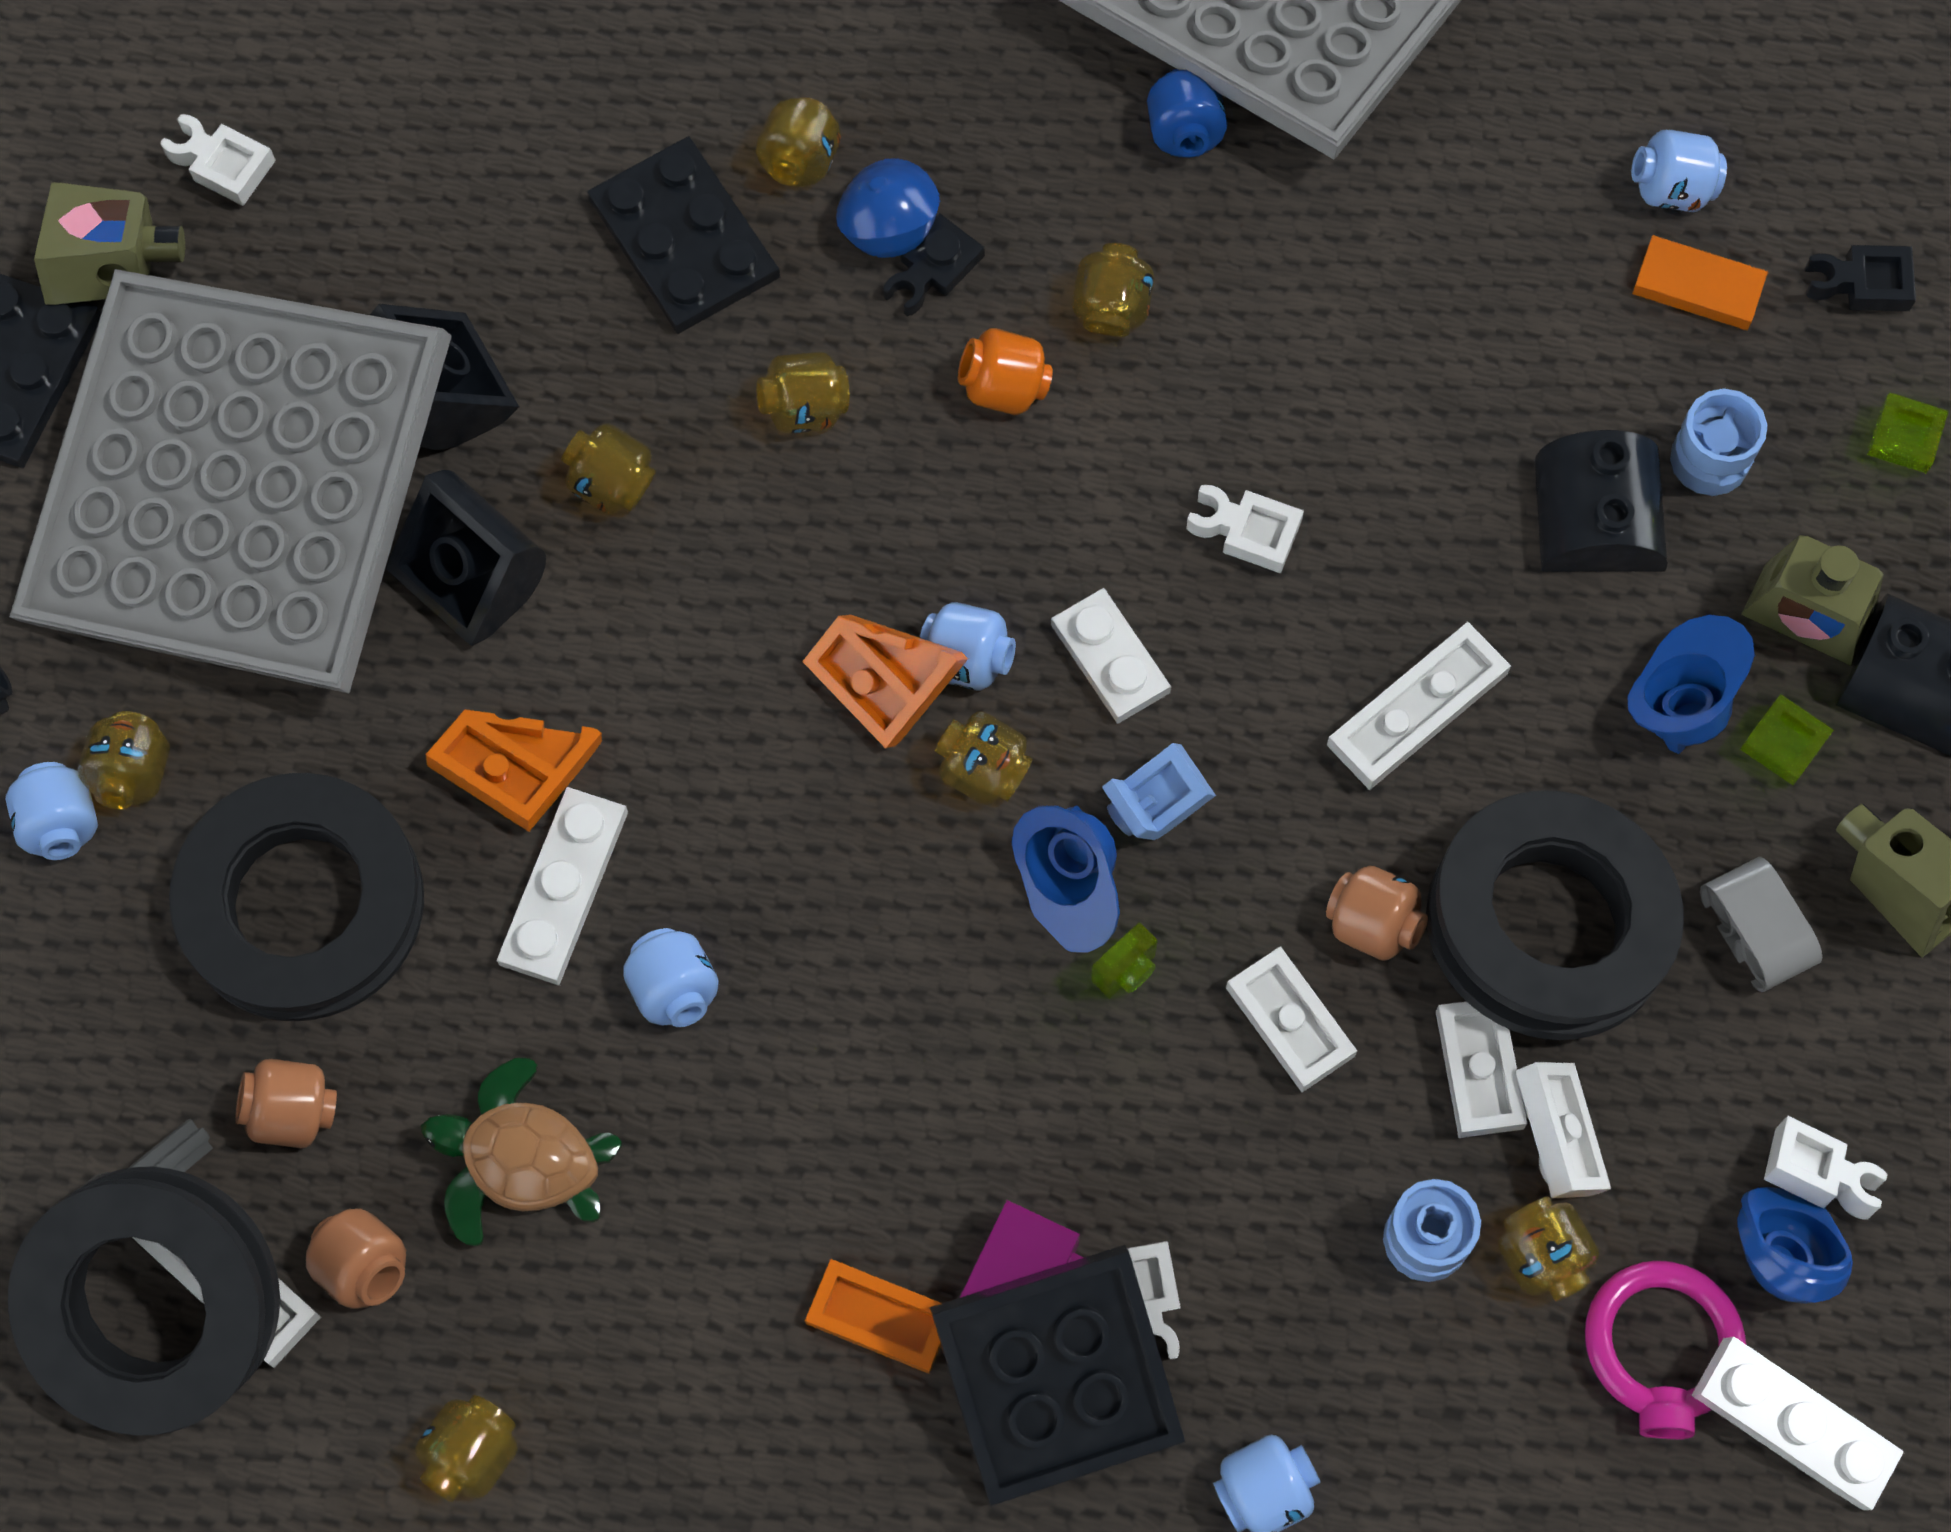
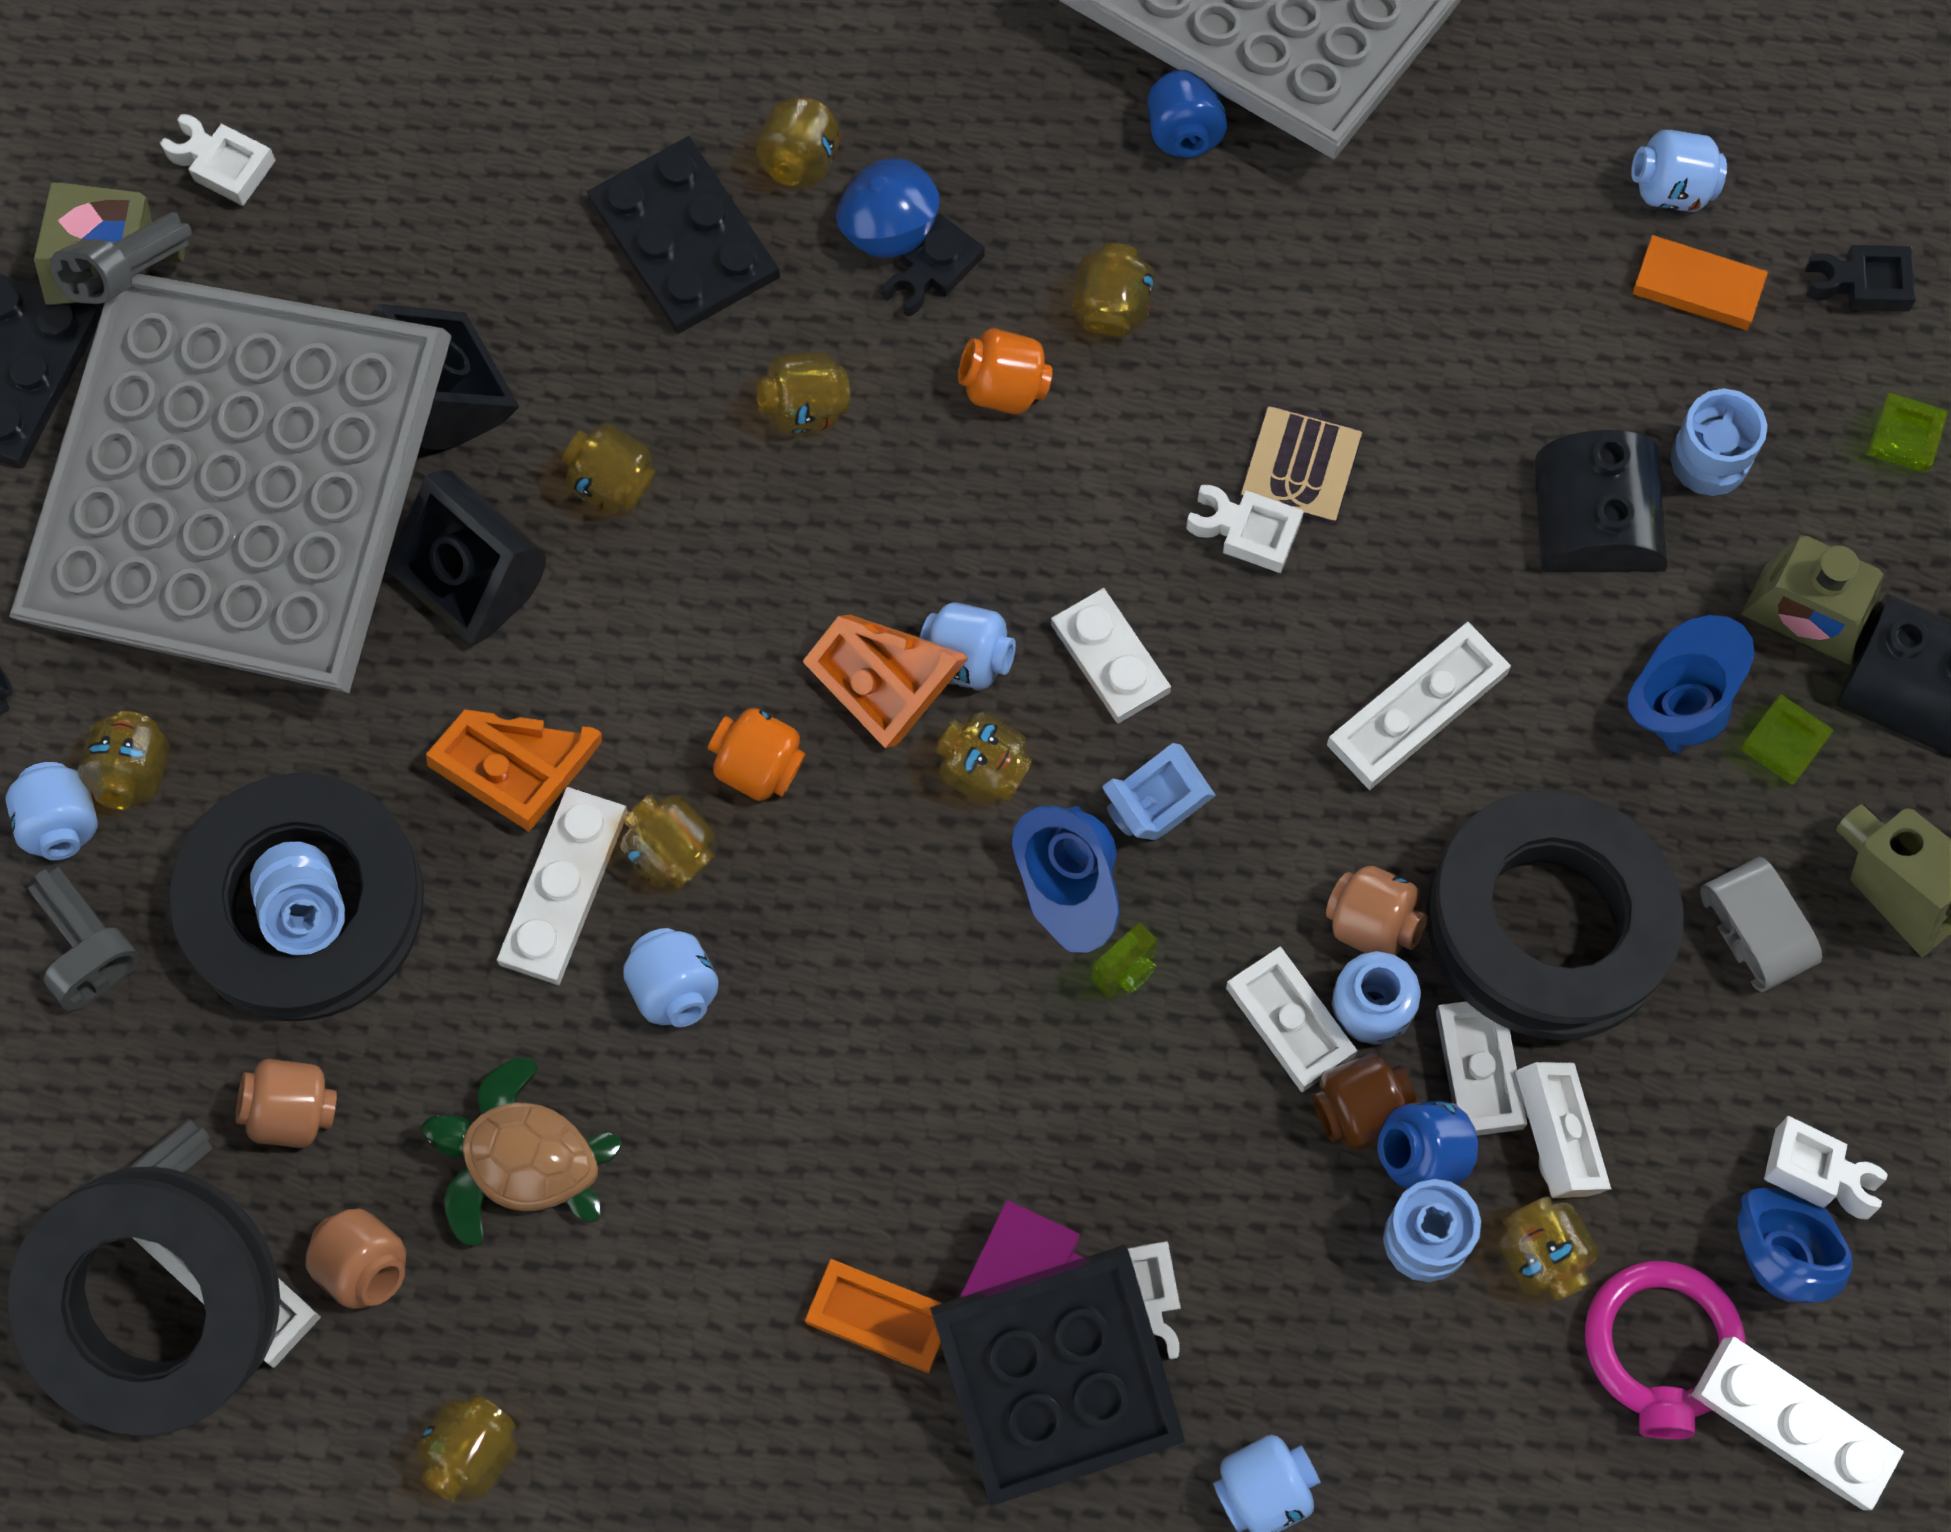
none -> dark grey piece [28,867,140,1011]
none -> dark grey piece [50,212,192,304]
none -> light blue wheel [250,842,345,955]
none -> clear yellow head [620,794,716,890]
none -> orange head [707,707,806,802]
none -> piece [1239,403,1364,526]
none -> reddish brown head [1312,1053,1416,1150]
none -> light blue head [1331,951,1421,1045]
none -> blue head [1377,1101,1478,1189]

